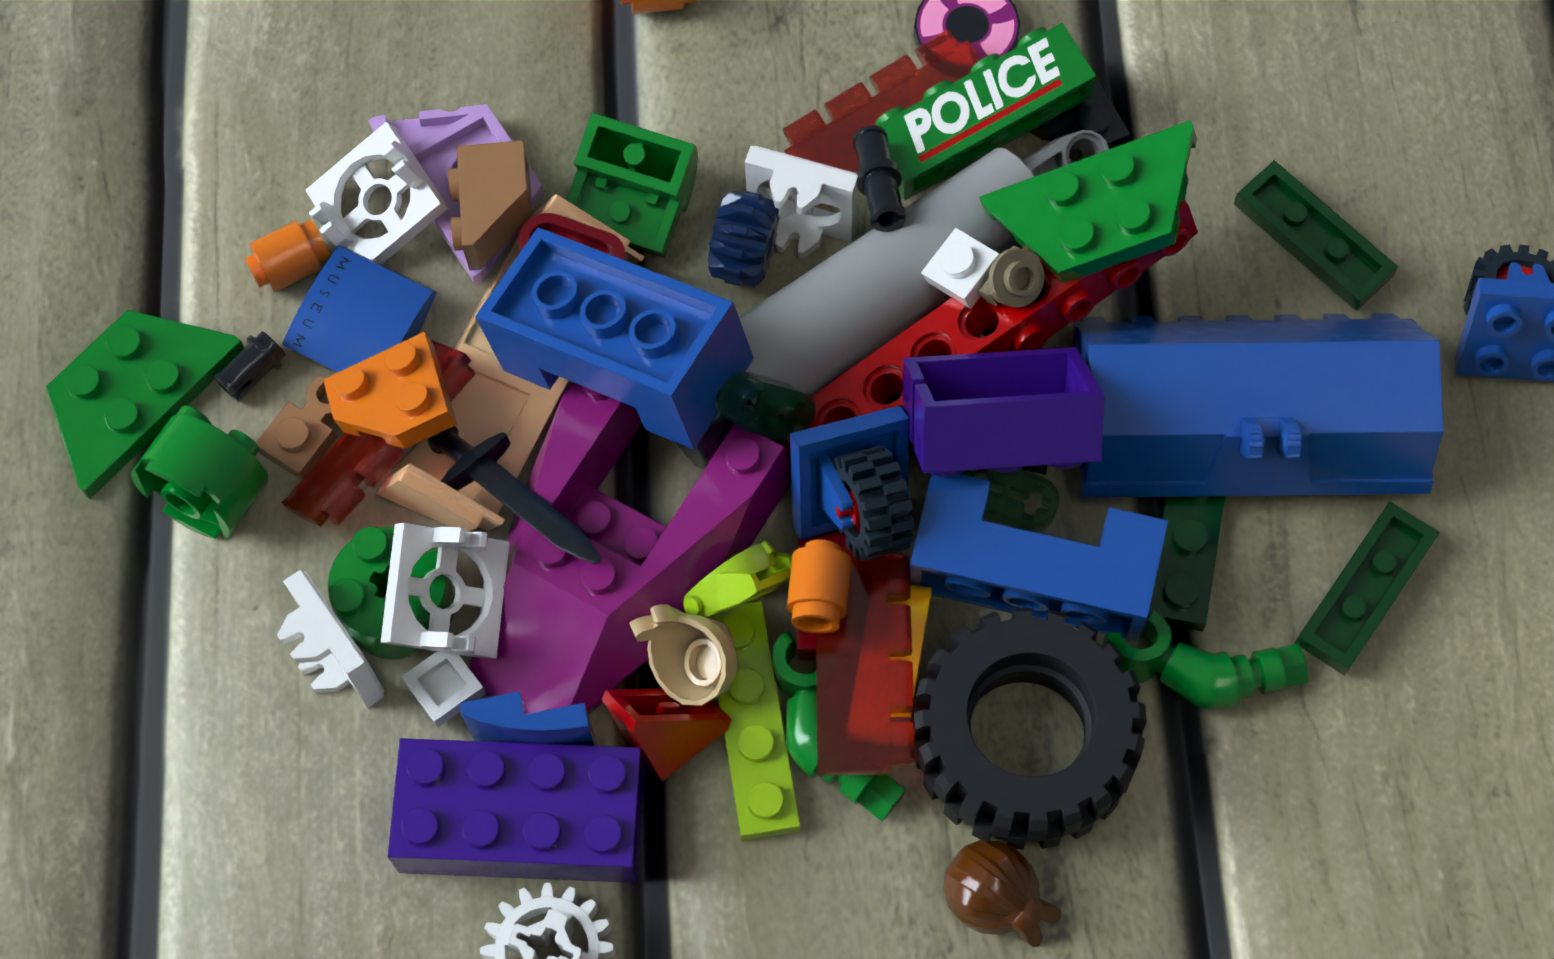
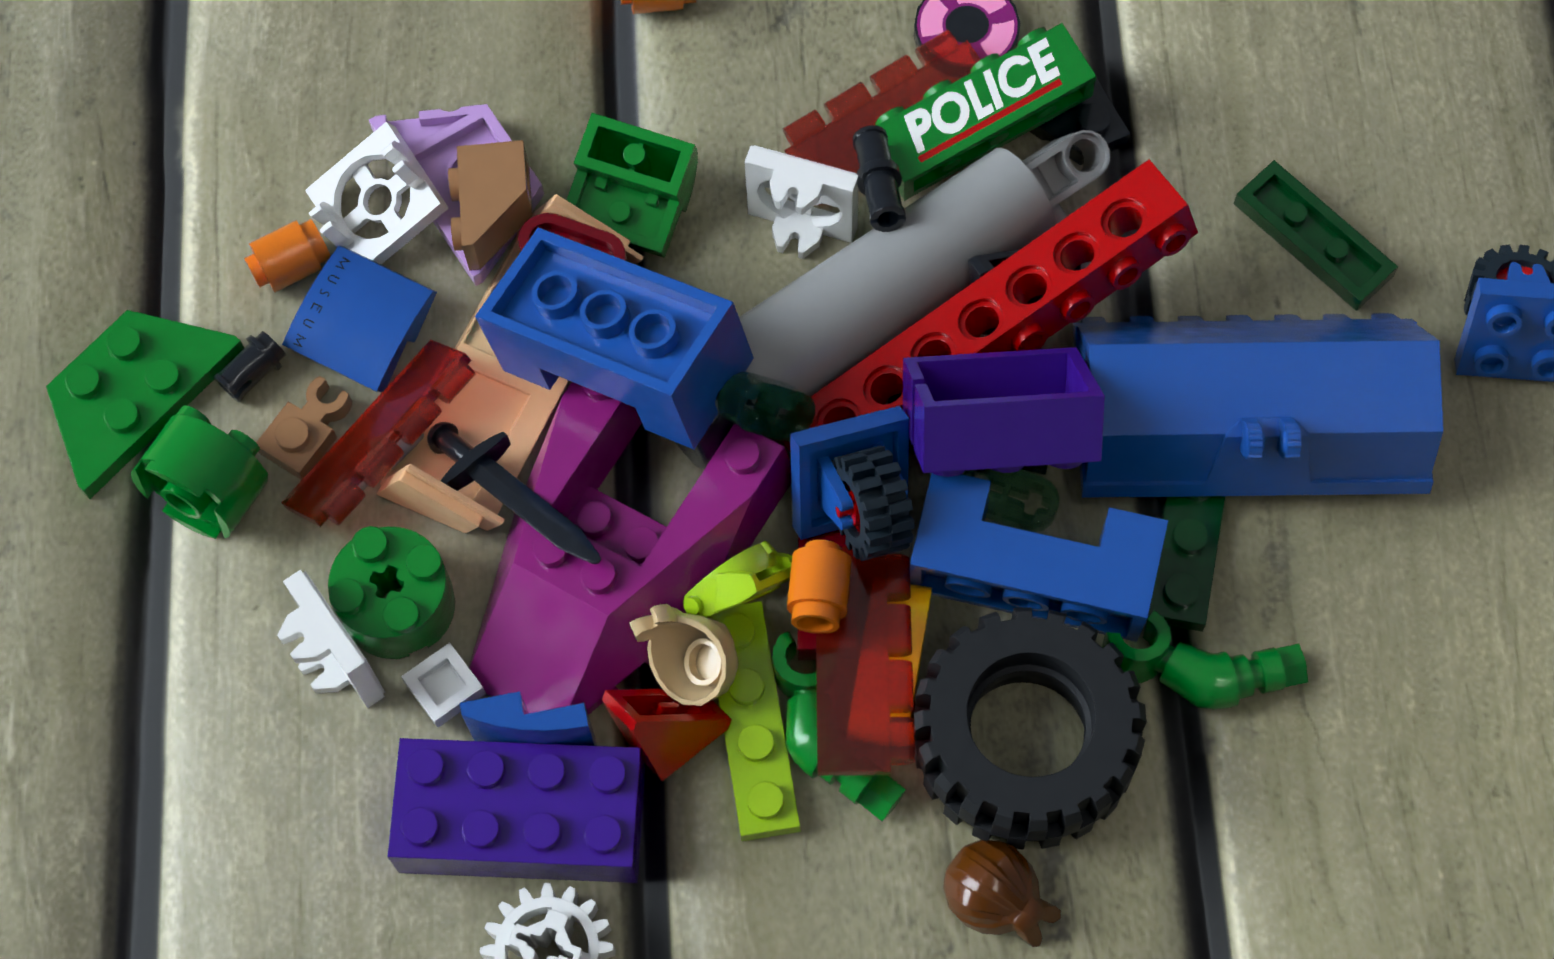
orange plate [323,331,457,449] -> none
white piece [380,523,510,659] -> none
dark blue gear [707,191,780,287] -> none
white plate [921,228,999,309] -> none
dark tan plate [978,246,1044,307] -> none
green wing [979,120,1197,284] -> none
dark green plate [1294,501,1440,676] -> none

